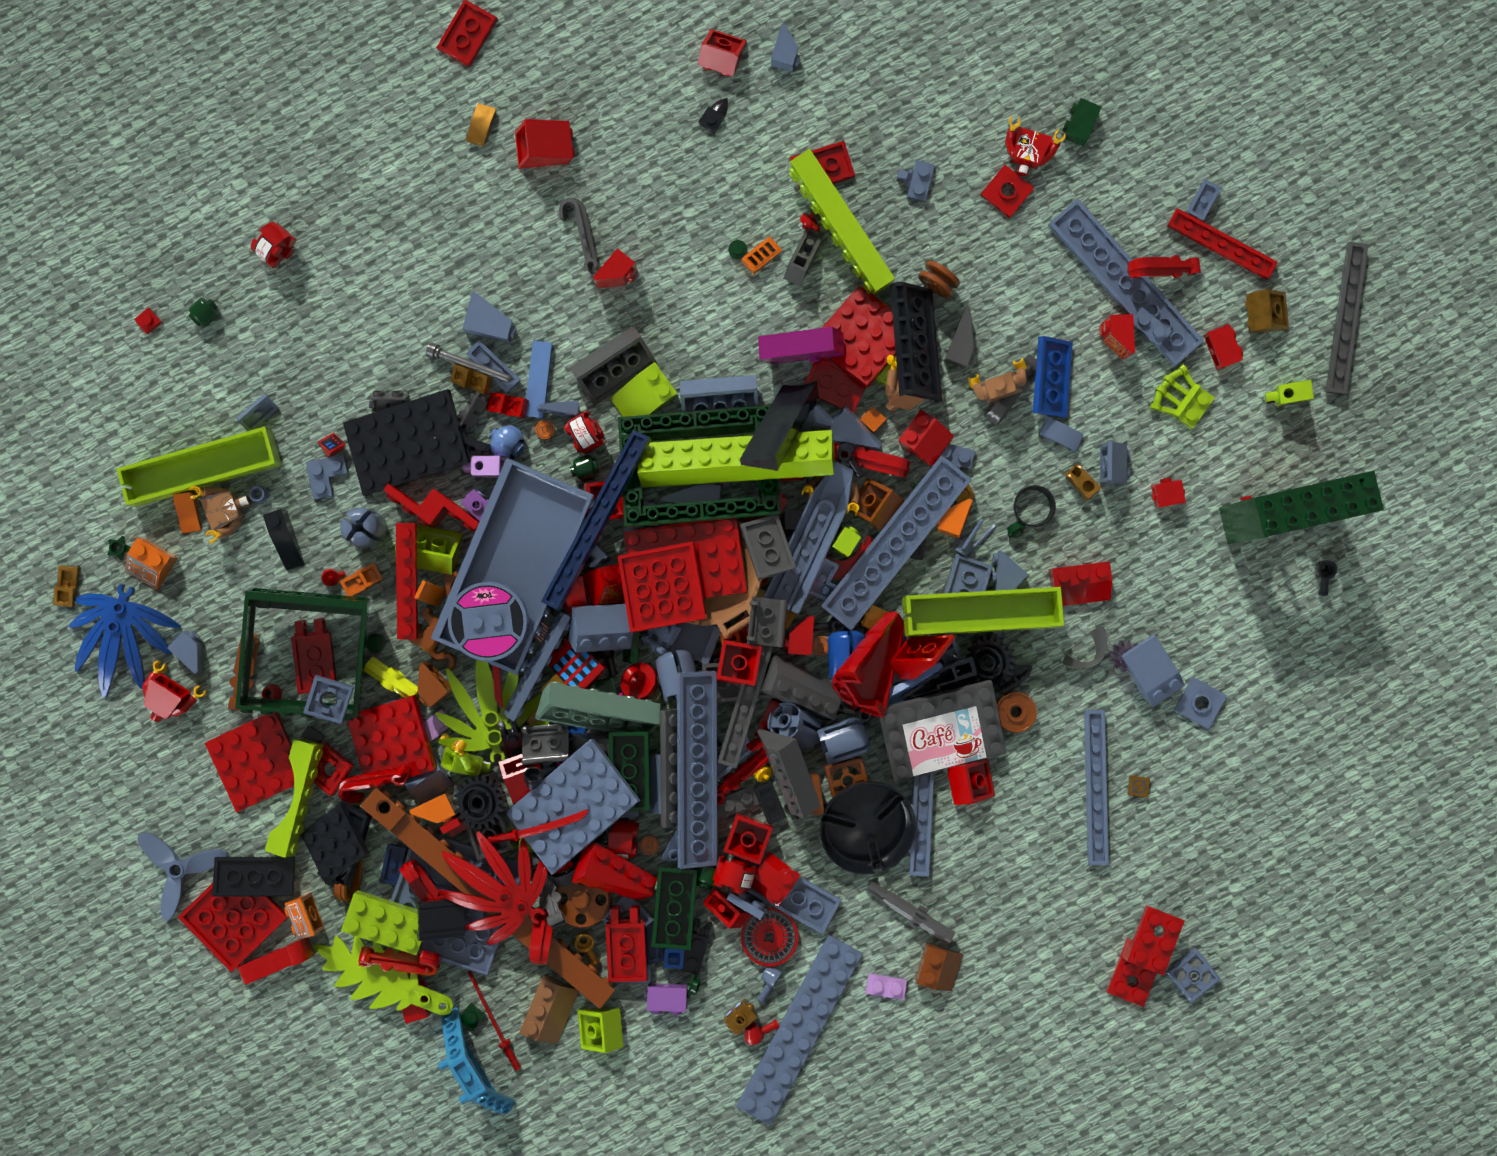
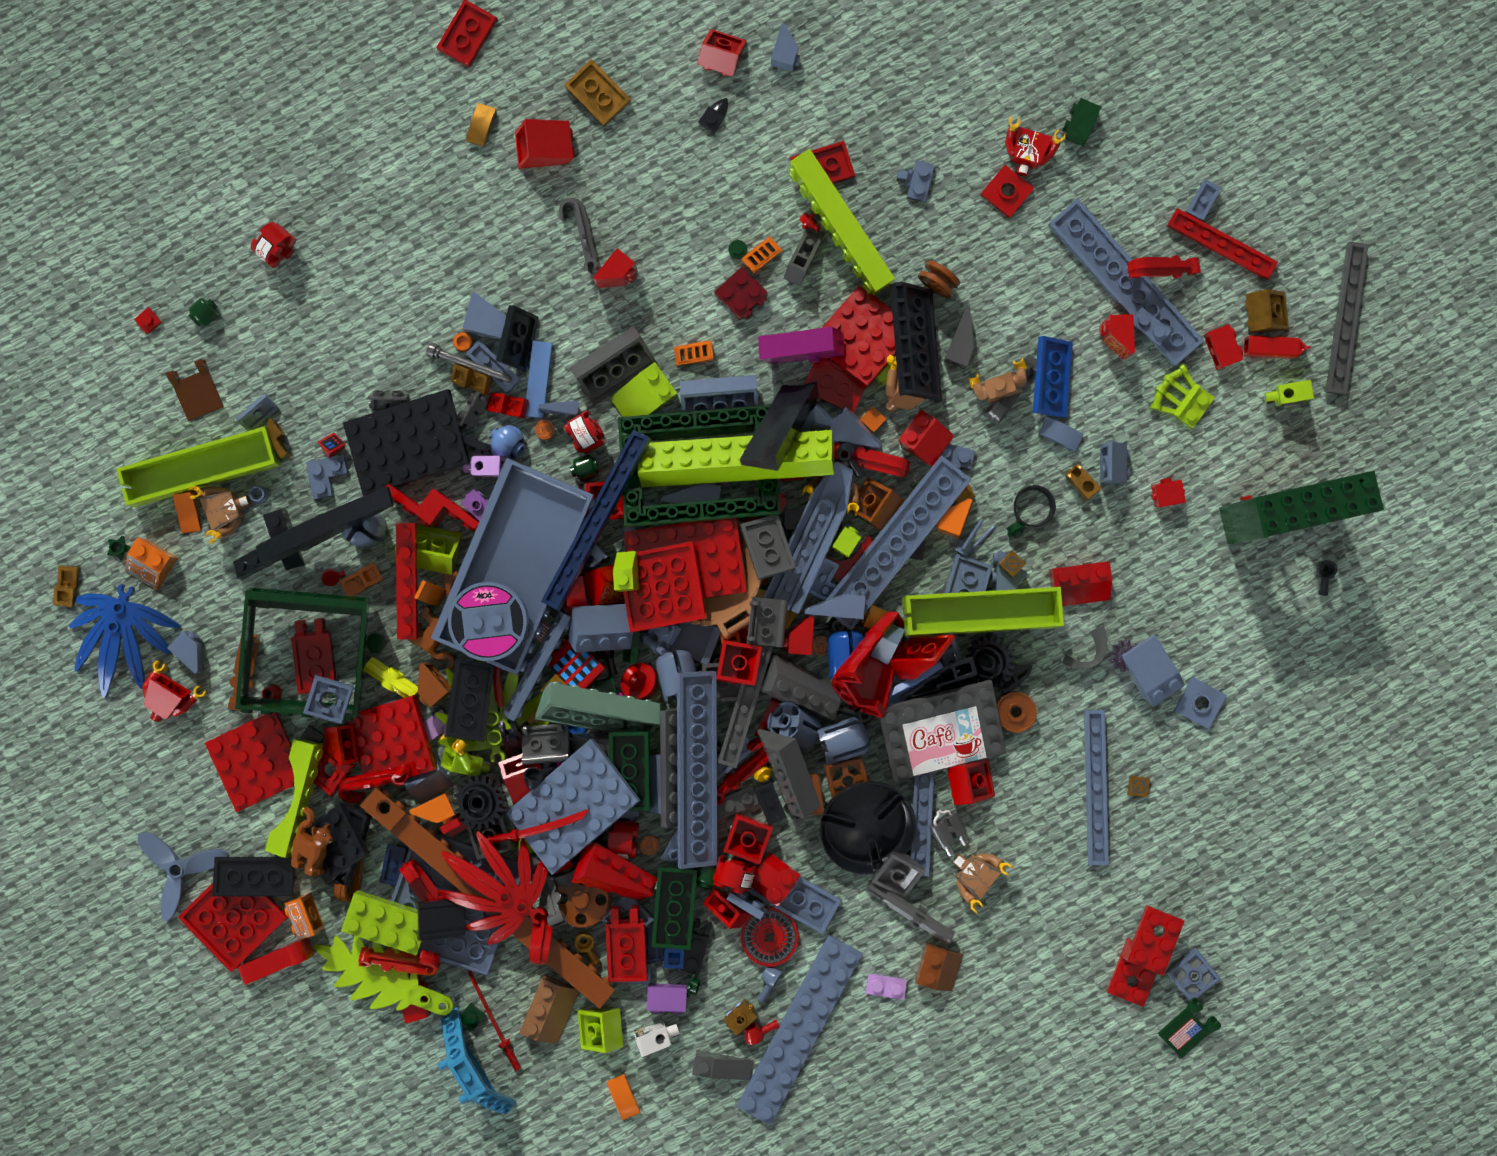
none -> reddish brown flag [166,359,224,421]
none -> black slope [233,487,394,580]
none -> pearl gold slope [268,419,292,460]
none -> dark orange animal [291,807,333,877]
none -> red slope [323,724,358,765]
none -> black plate [444,659,494,742]
none -> orange tile [453,332,473,352]
none -> black plate [496,305,539,372]
none -> pearl gold plate [564,59,631,127]
none -> orange slope [607,1074,640,1120]
none -> lime slope [613,551,639,592]
none -> white torso [633,1022,680,1057]
none -> orange slope [674,340,714,366]
none -> dark grey slope [692,1050,753,1080]
none -> dark red plate [714,267,768,320]
none -> sand blue slope [804,590,866,619]
none -> sand blue slope [871,624,905,665]
none -> flat silver slope [872,852,925,899]
none -> dark grey piece [929,809,969,857]
none -> medium nougat torso [952,853,1014,914]
none -> pearl gold tile [998,550,1026,578]
none -> dark green flag [1158,997,1221,1058]
none -> red piece [1244,336,1311,359]

